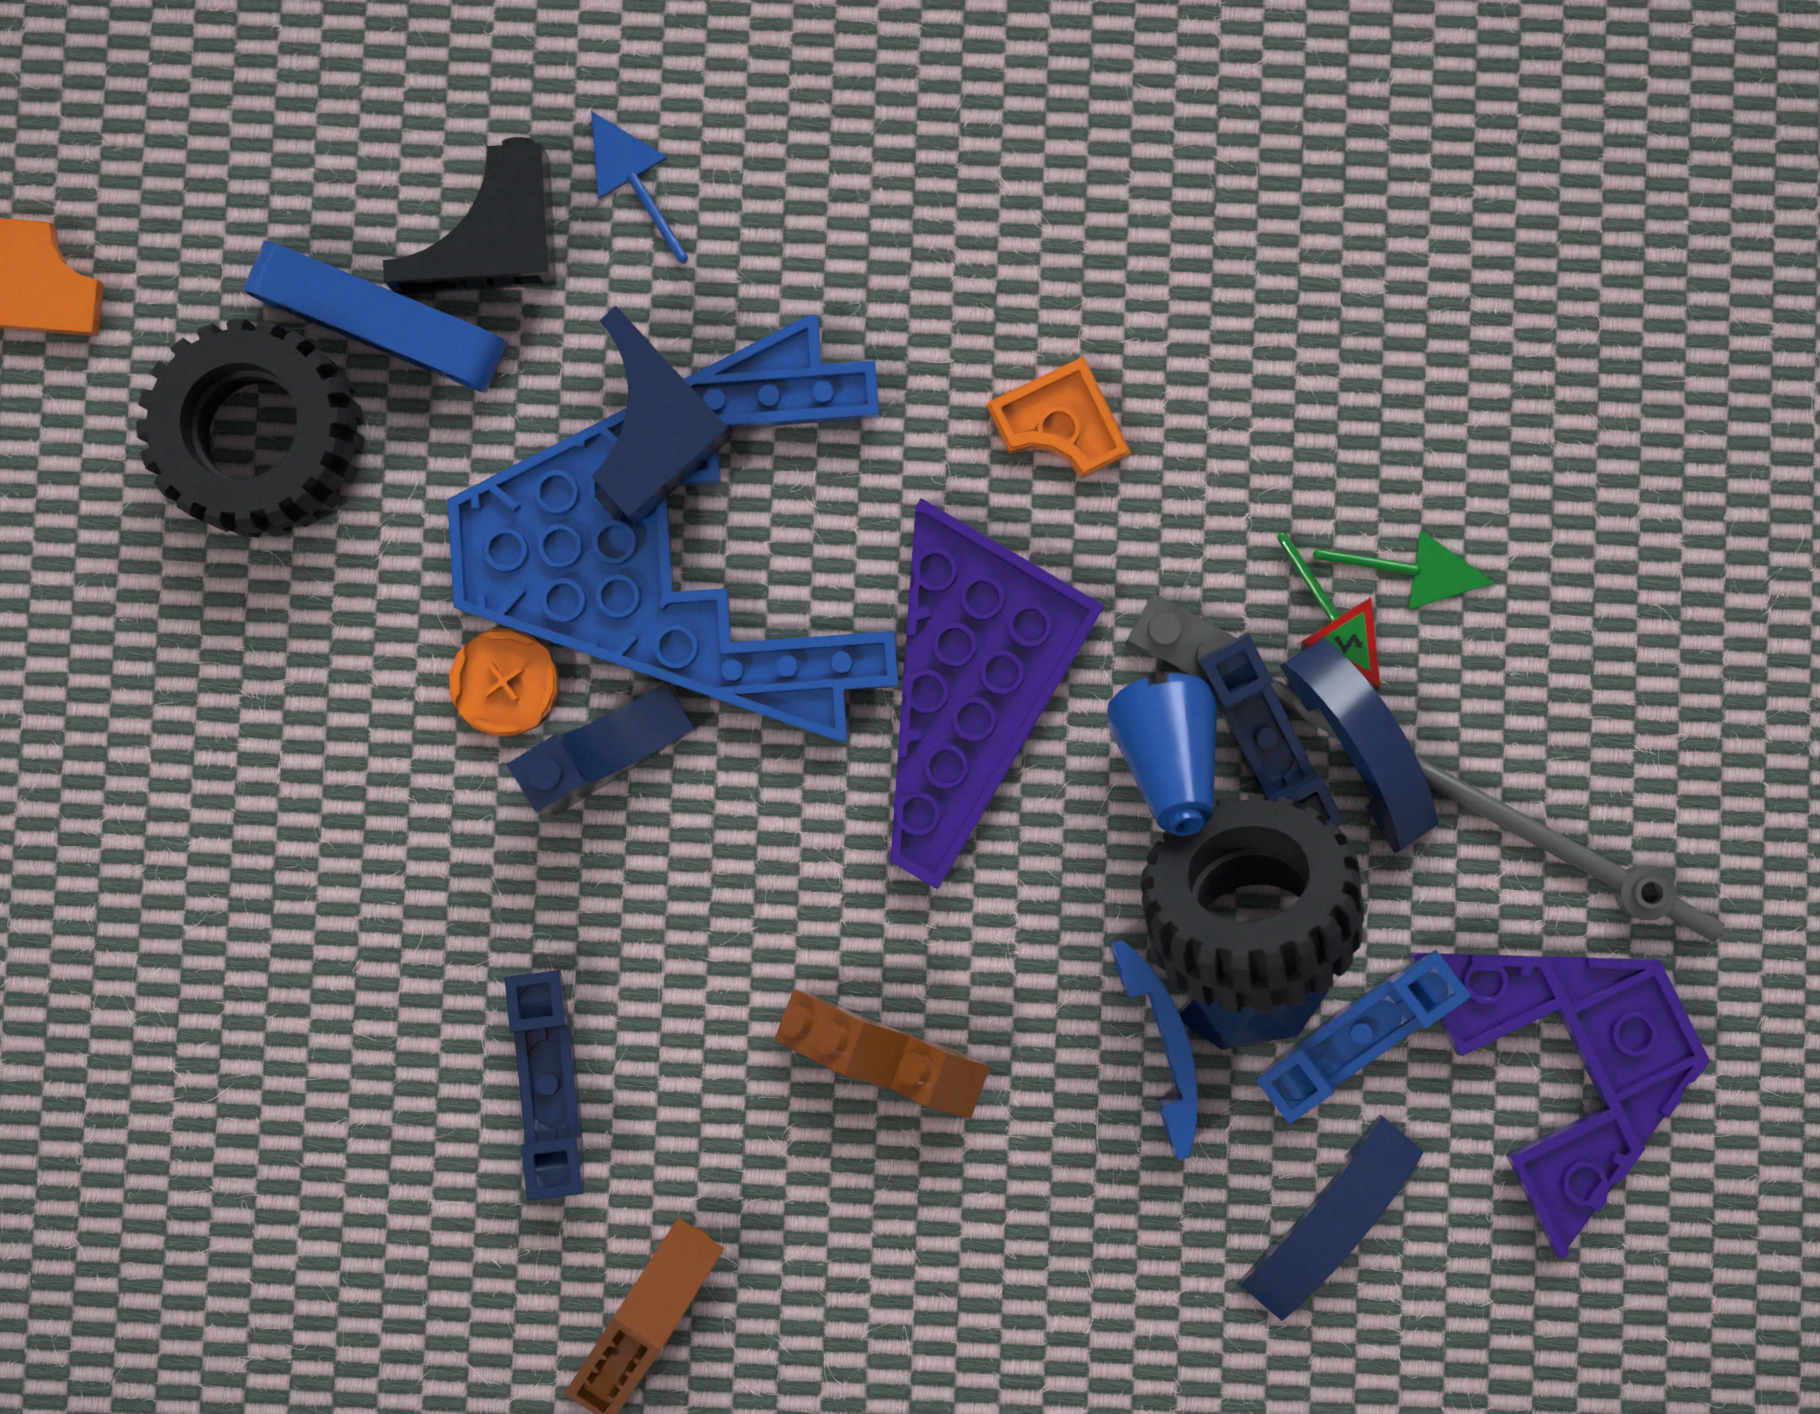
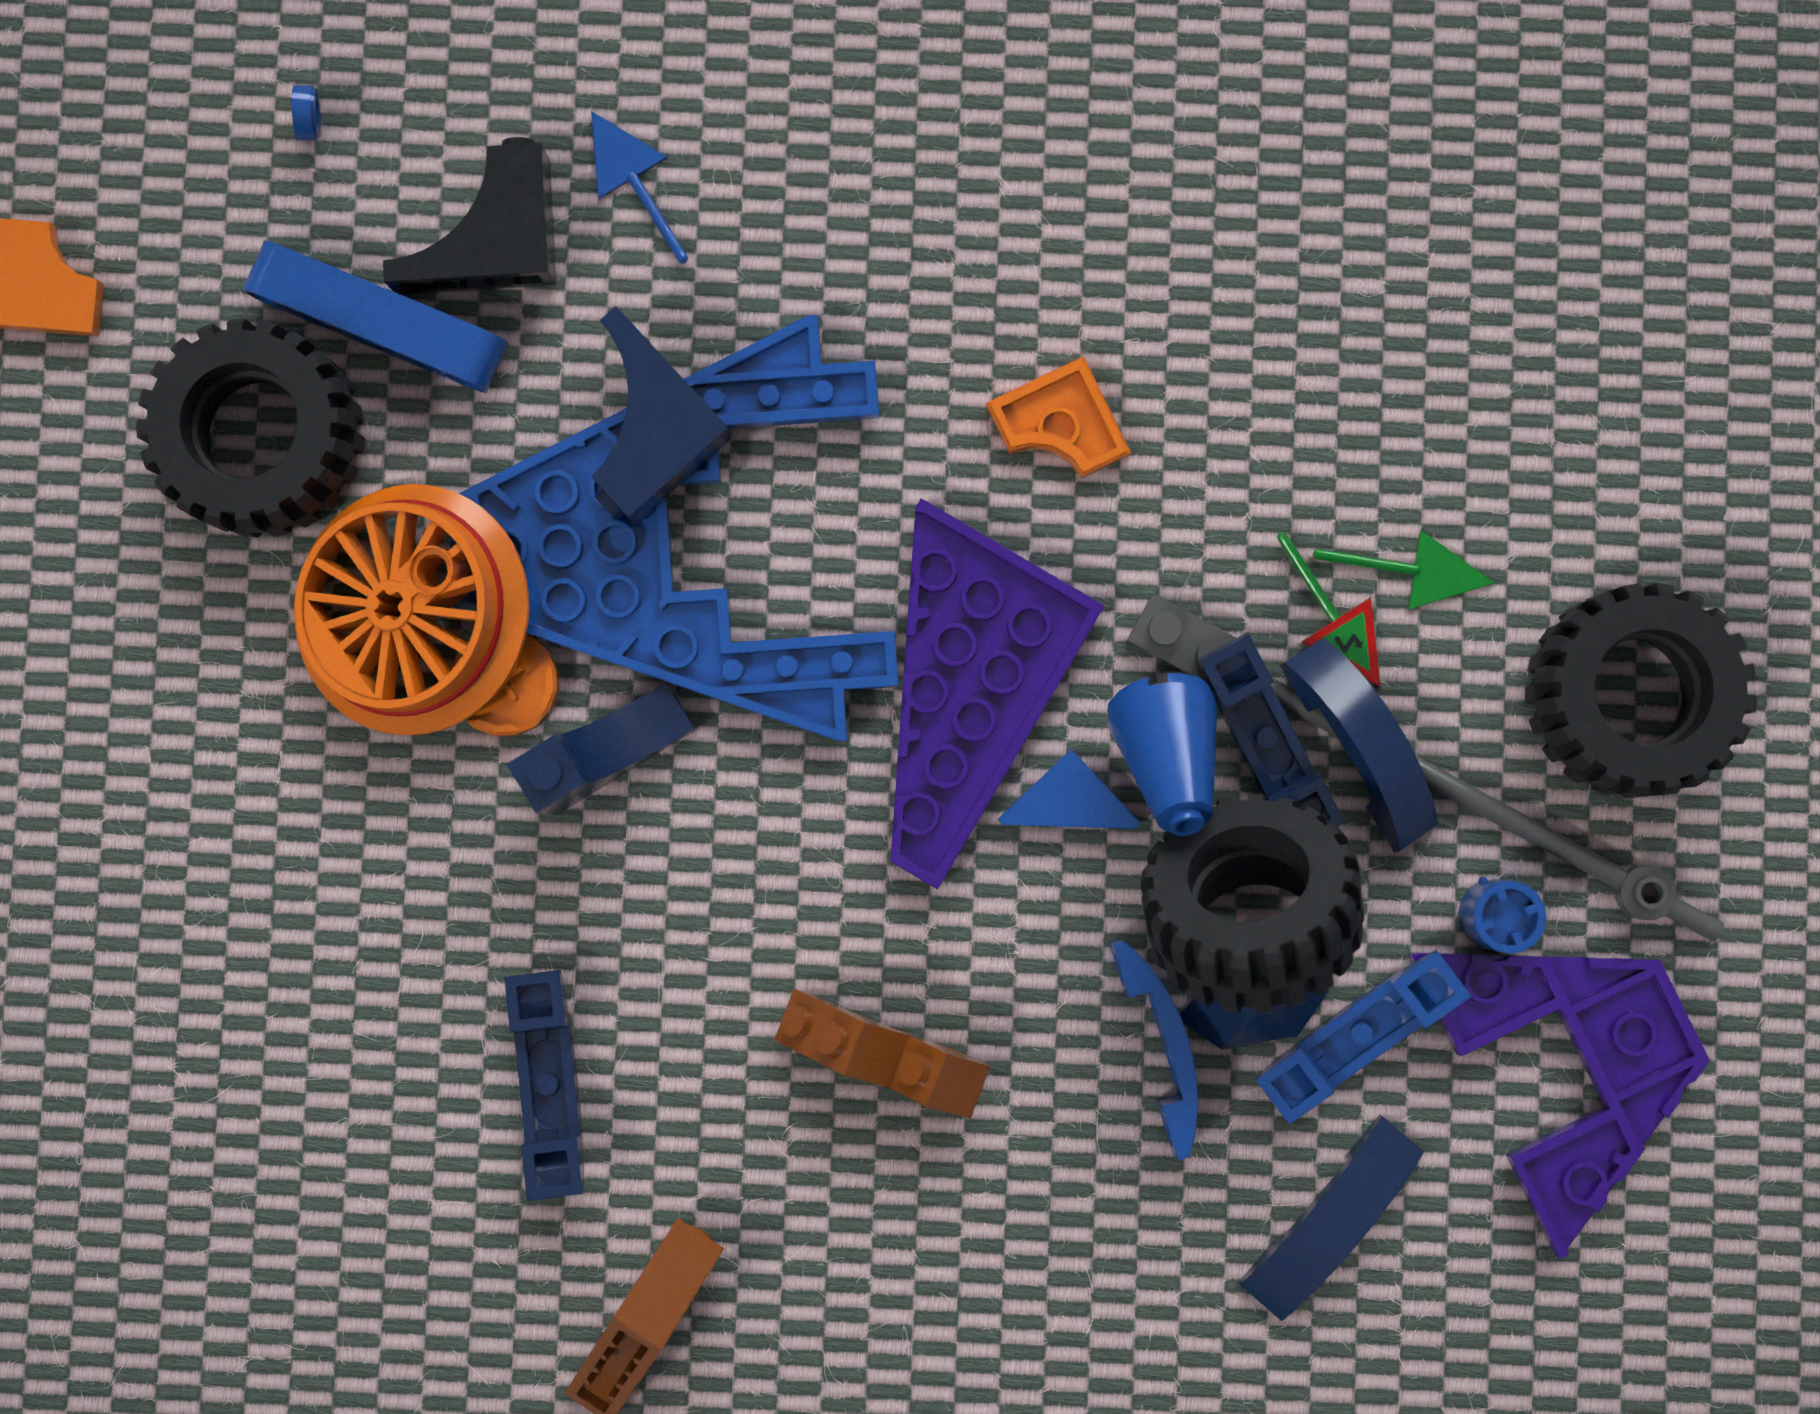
none -> blue tile [292,85,321,141]
none -> orange piece [294,484,529,735]
none -> blue tile [997,750,1141,829]
none -> blue piece [1458,876,1547,954]
none -> black tyre [1525,583,1758,797]

